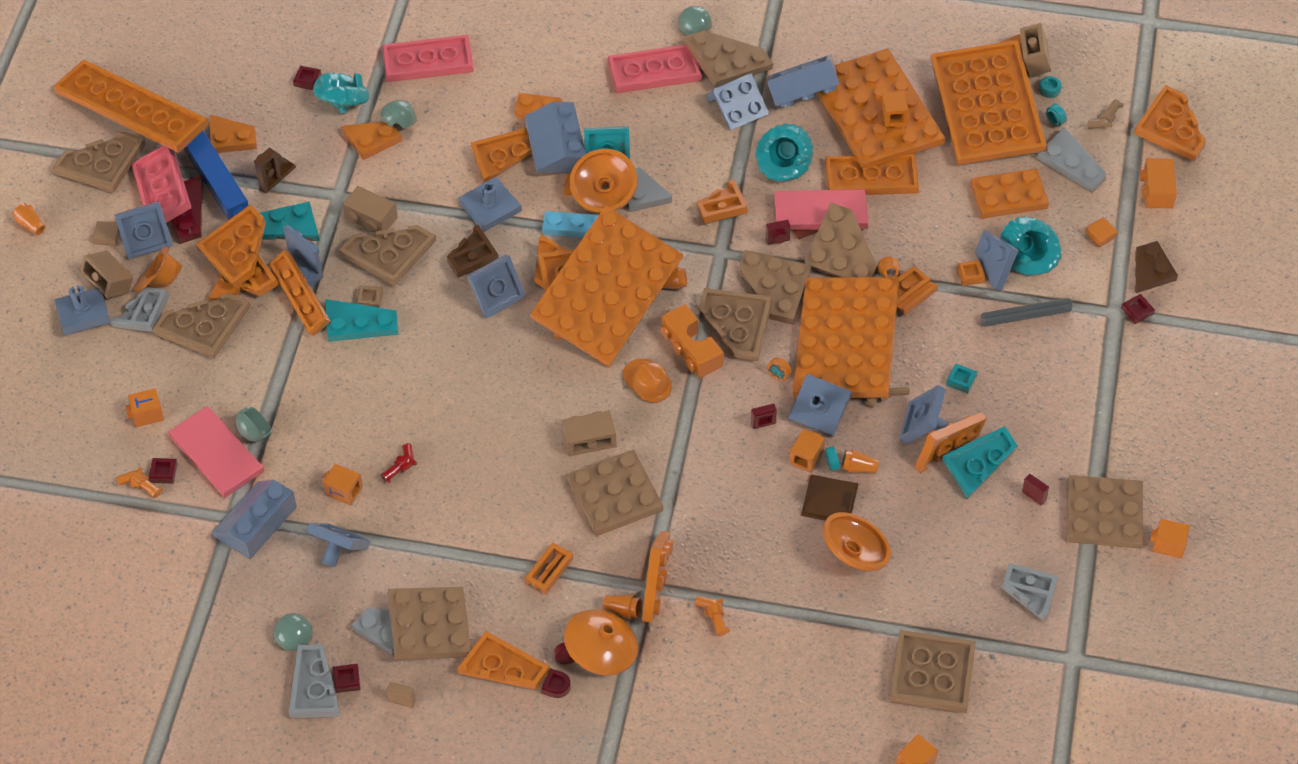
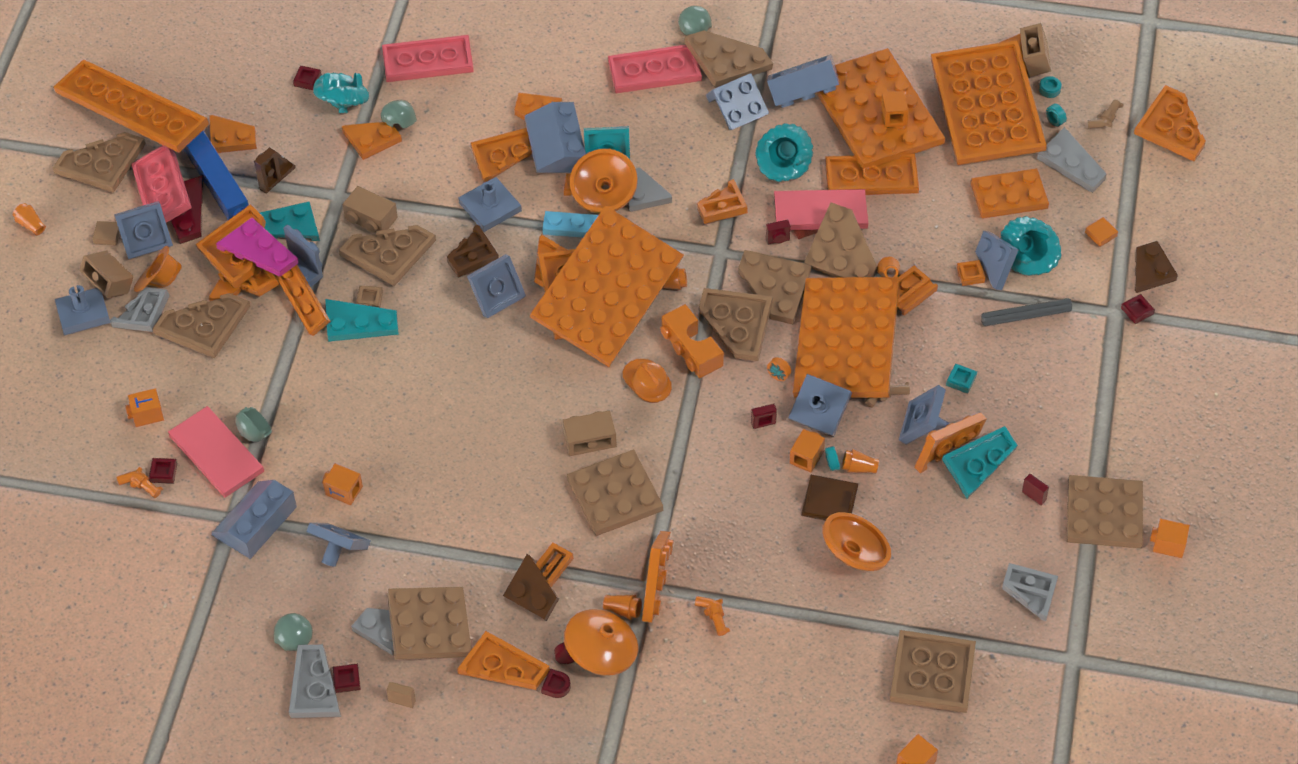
red piece [381,443,417,483] -> none
orange brick [1140,158,1177,209] -> none
none -> dark pink wing [216,218,298,277]
none -> reddish brown wing [503,554,559,621]

